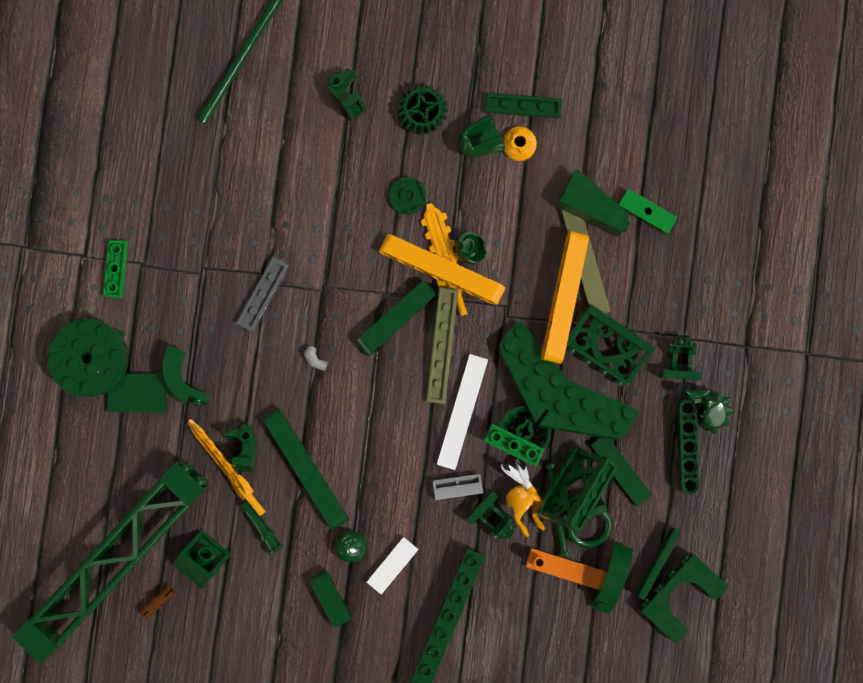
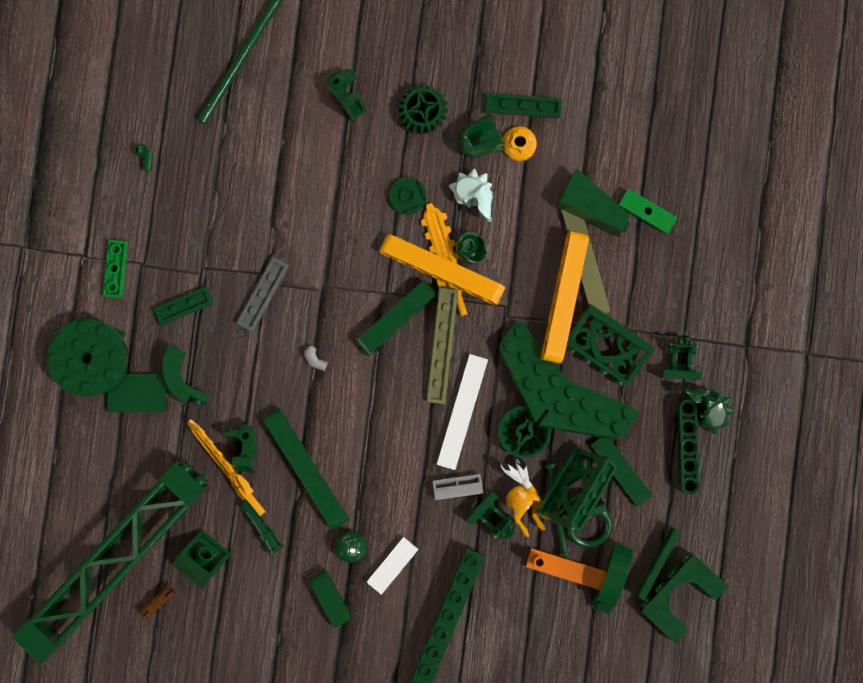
green tile [484,424,545,466] -> none
none -> dark green arm [134,144,153,171]
none -> dark green tile [153,286,214,326]
none -> light aqua head [449,169,493,222]

